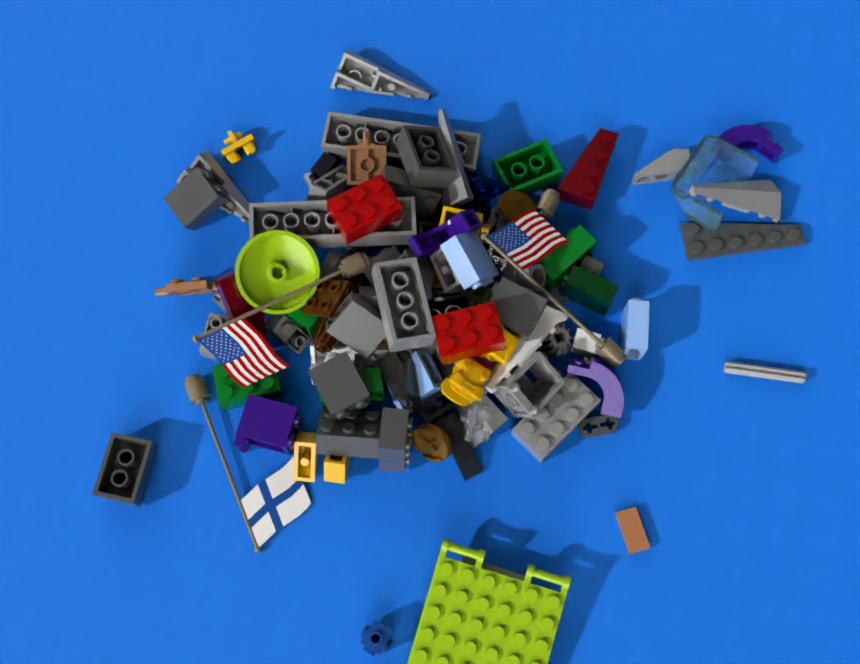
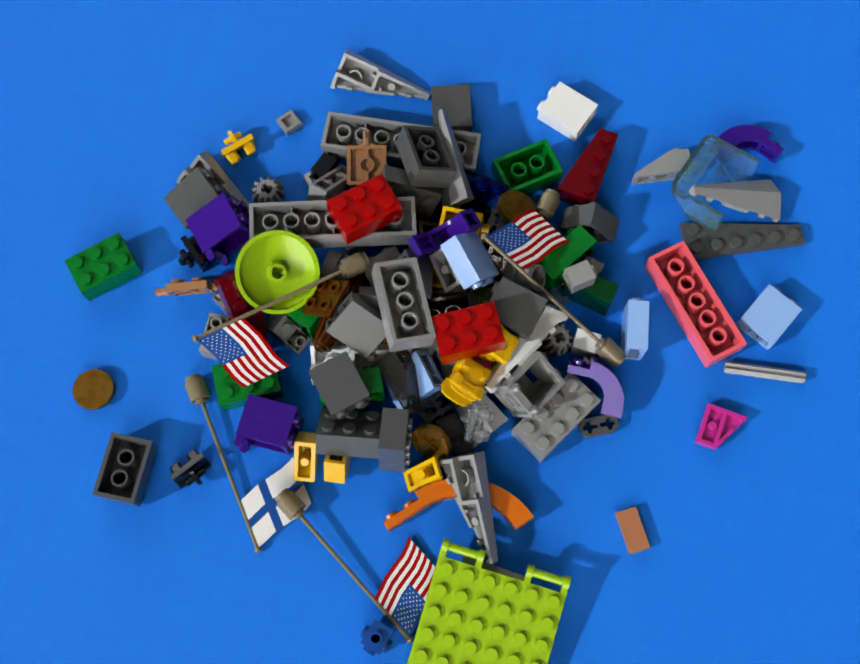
none -> green brick [64,232,142,301]
none -> pearl gold tile [72,369,115,410]
none -> black hips [170,449,212,489]
none -> black hips [178,235,211,272]
none -> dark purple container [185,193,249,266]
none -> light grey gear [251,176,285,203]
none -> flag [275,488,435,643]
none -> light grey tile [276,109,303,136]
none -> orange arch [383,480,534,532]
none -> yellow slope [403,456,443,492]
none -> dark grey brick [431,84,472,132]
none -> light grey wedge [438,451,498,564]
none -> white brick [537,82,598,142]
none -> dark grey brick [560,202,619,244]
none -> light grey brick [562,260,597,294]
none -> coral brick [644,240,747,368]
none -> dark pink wing [694,403,747,450]
none -> light blue brick [735,284,802,350]

